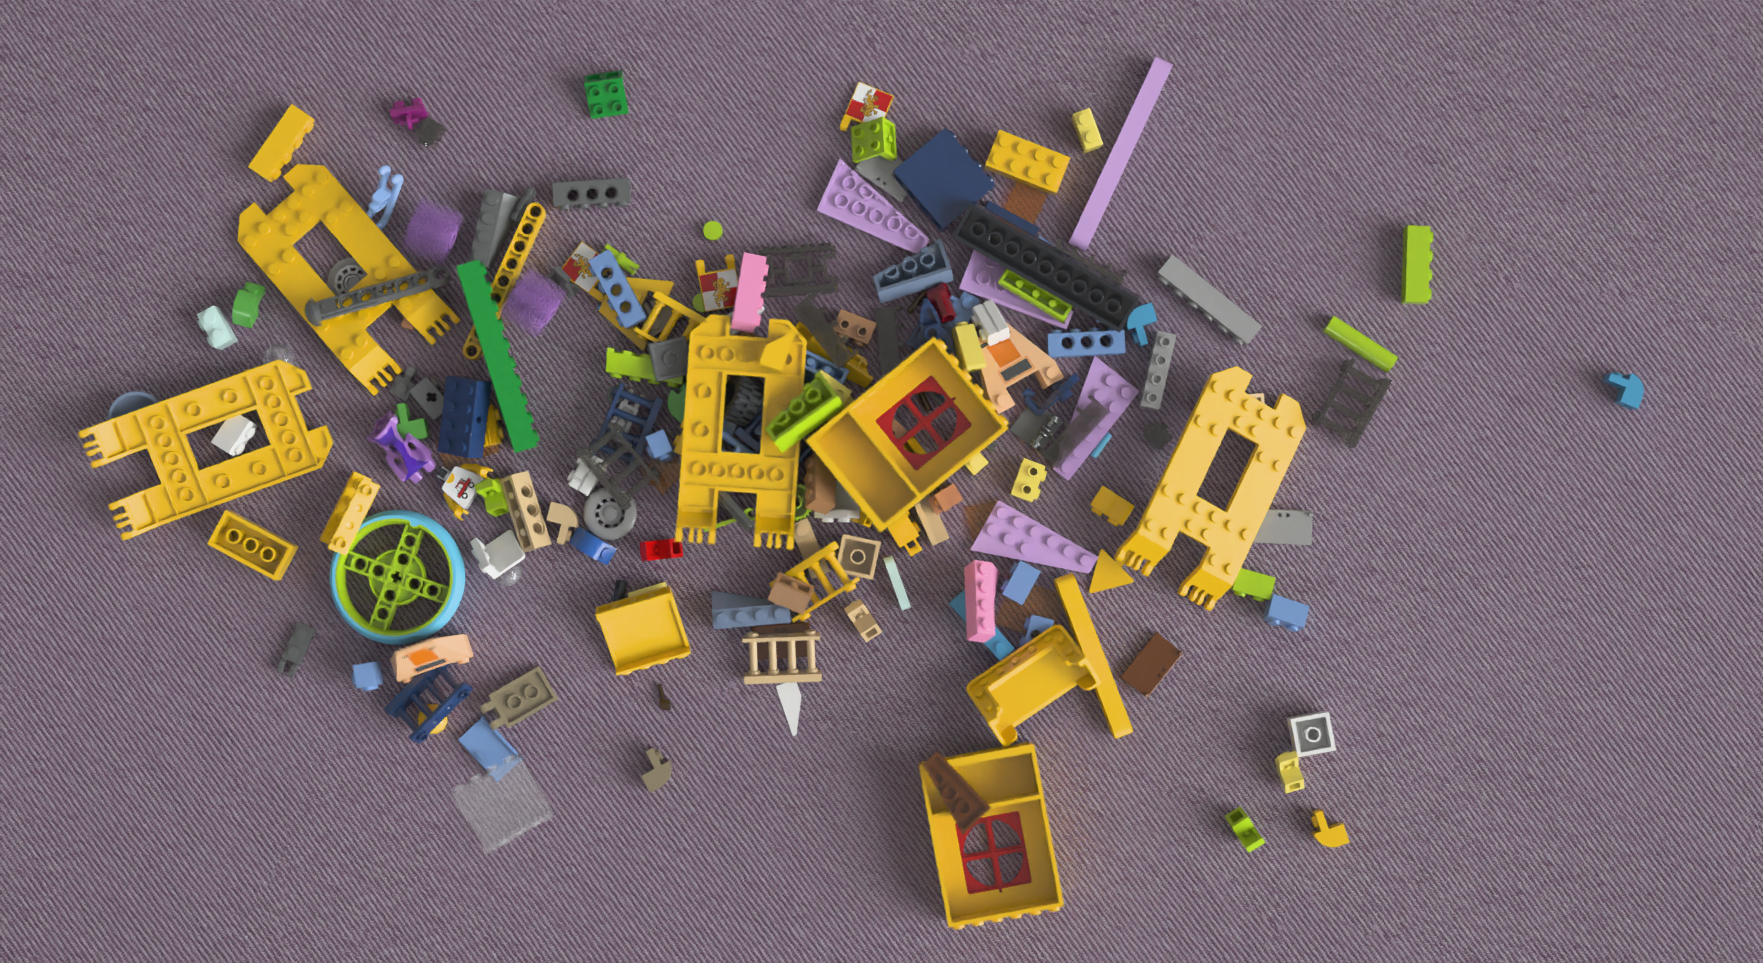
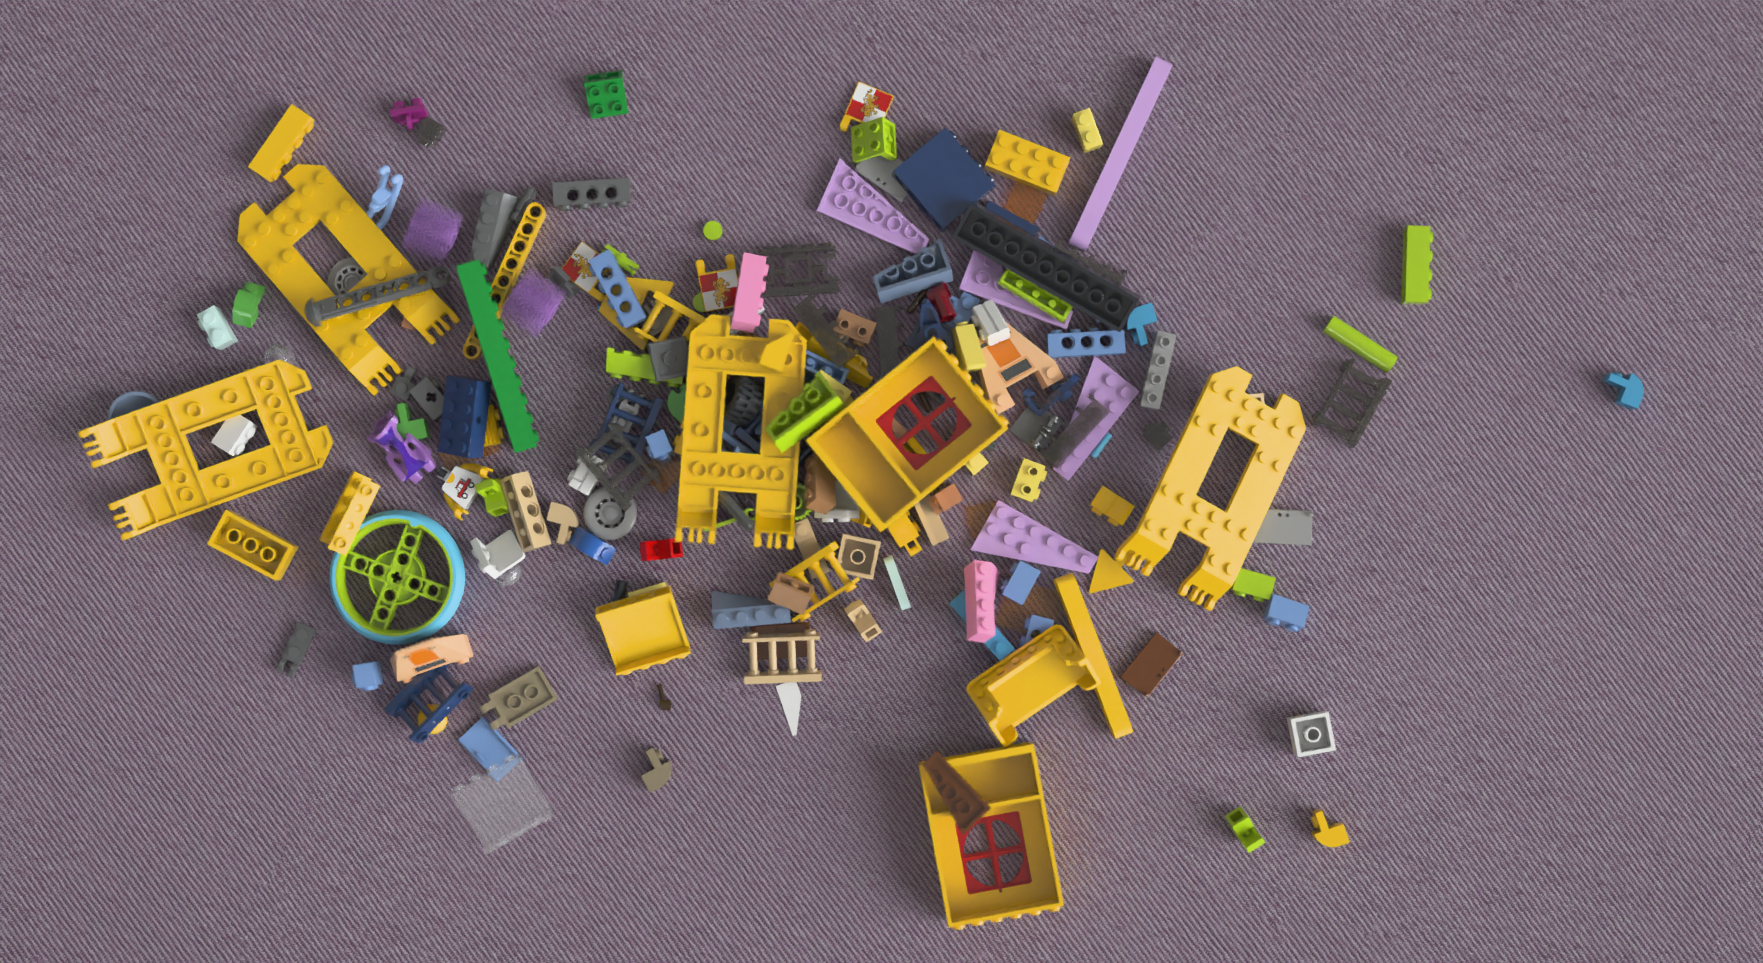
light grey brick [1156,254,1262,346] -> none
light yellow brick [1275,751,1304,793] -> none

